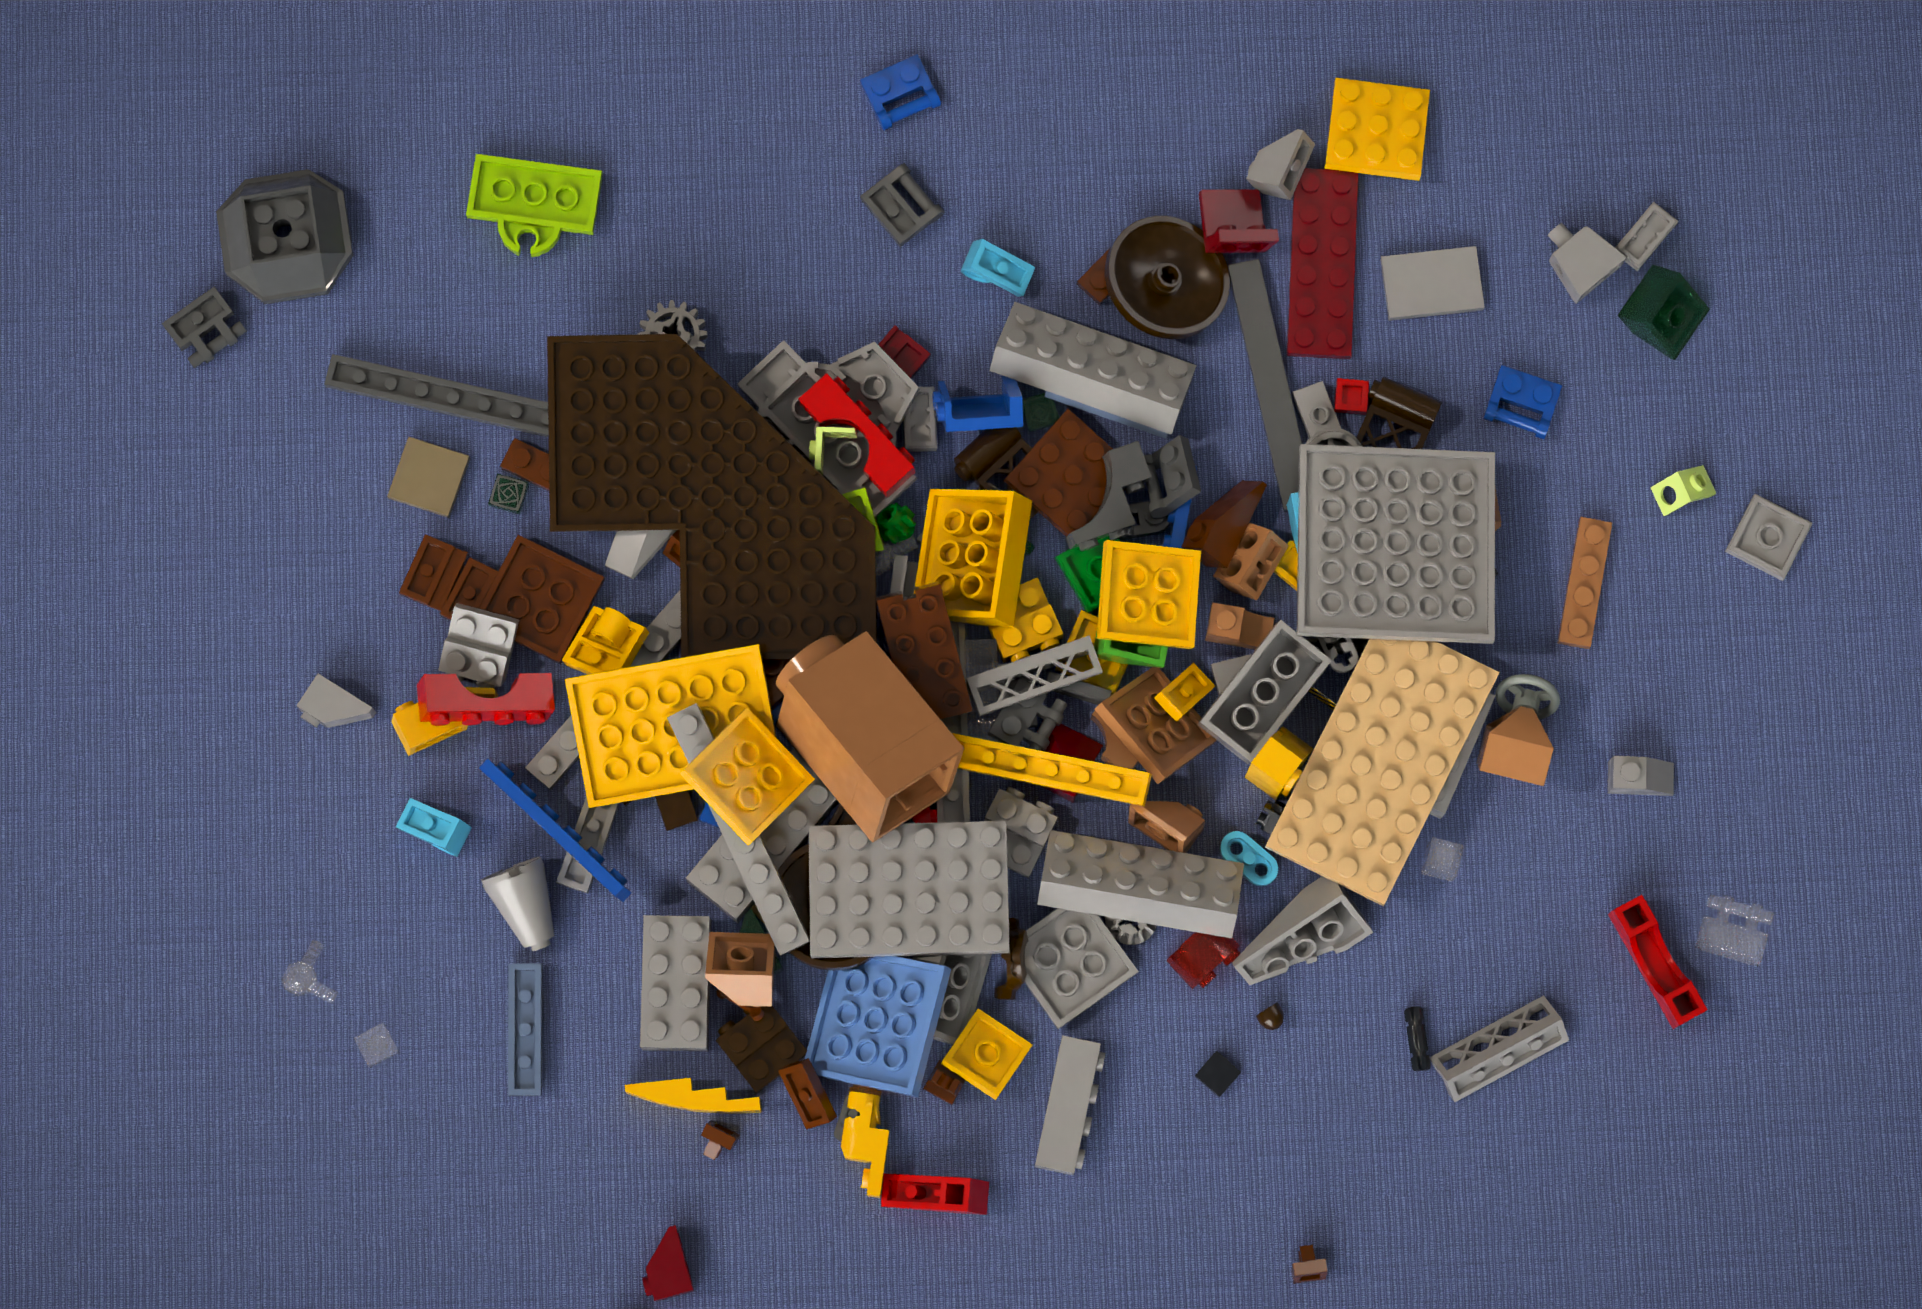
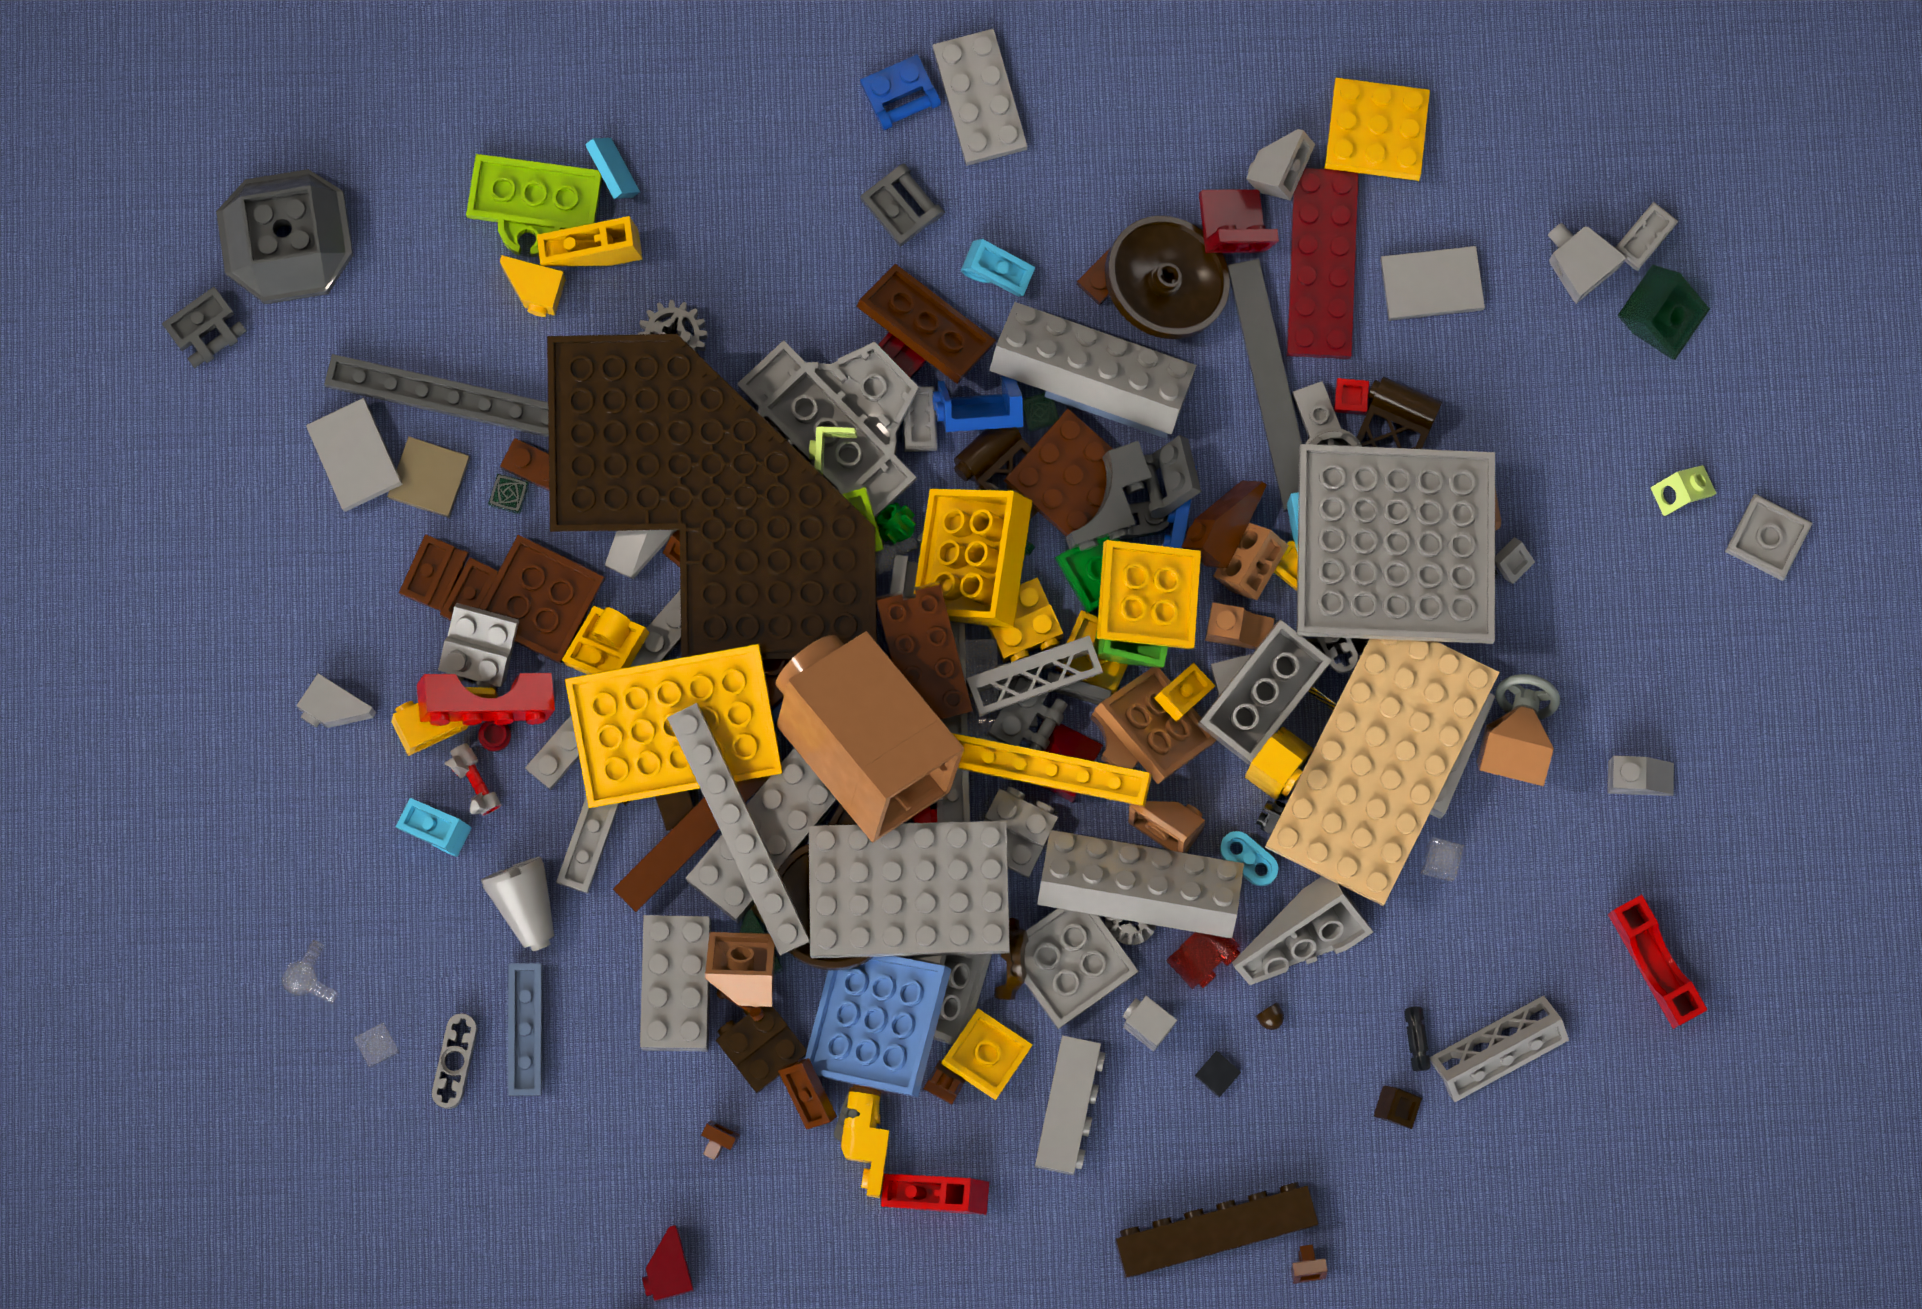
blue plate [479,759,632,902] -> none
yellow slope [625,1078,762,1114] -> none
yellow plate [680,707,815,845] -> none
red arch [798,373,916,498] -> none
blue plate [1483,365,1562,439] -> none
medium nougat plate [1557,517,1612,649] -> none
clear plate [1695,894,1774,967] -> none
none -> light grey tile [306,398,403,512]
none -> light grey beam [432,1013,478,1109]
none -> light grey piece [444,743,502,816]
none -> dark red plate [478,721,511,752]
none -> yellow slope [500,255,566,317]
none -> yellow slope [537,216,642,266]
none -> medium azure tile [585,138,640,199]
none -> reddish brown tile [613,776,770,912]
none -> reddish brown plate [856,263,996,384]
none -> light grey plate [933,28,1027,166]
none -> dark brown brick [1114,1182,1319,1279]
none -> light grey brick [1122,996,1177,1052]
none -> dark brown slope [1374,1086,1422,1129]
none -> light grey plate [1495,537,1535,584]

